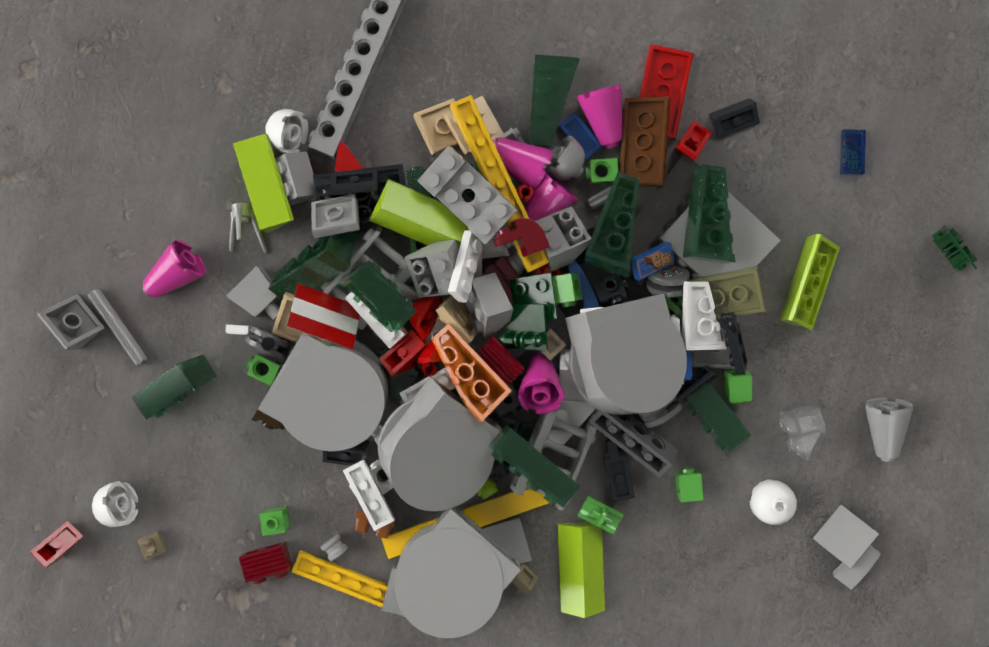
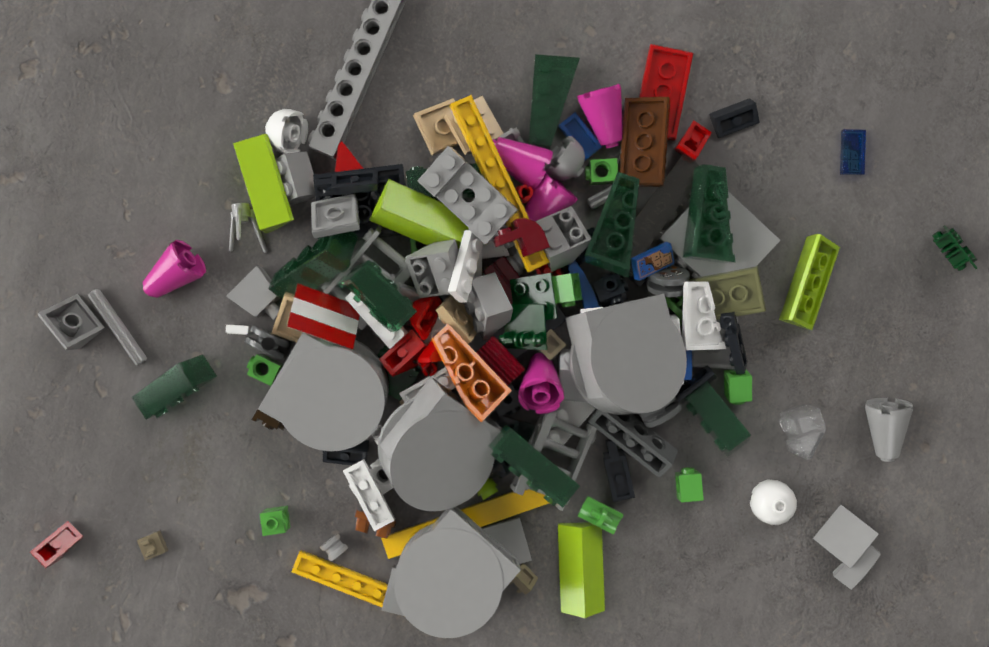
white cylinder [92,481,138,527] -> none
dark red brick [239,541,293,585] -> none

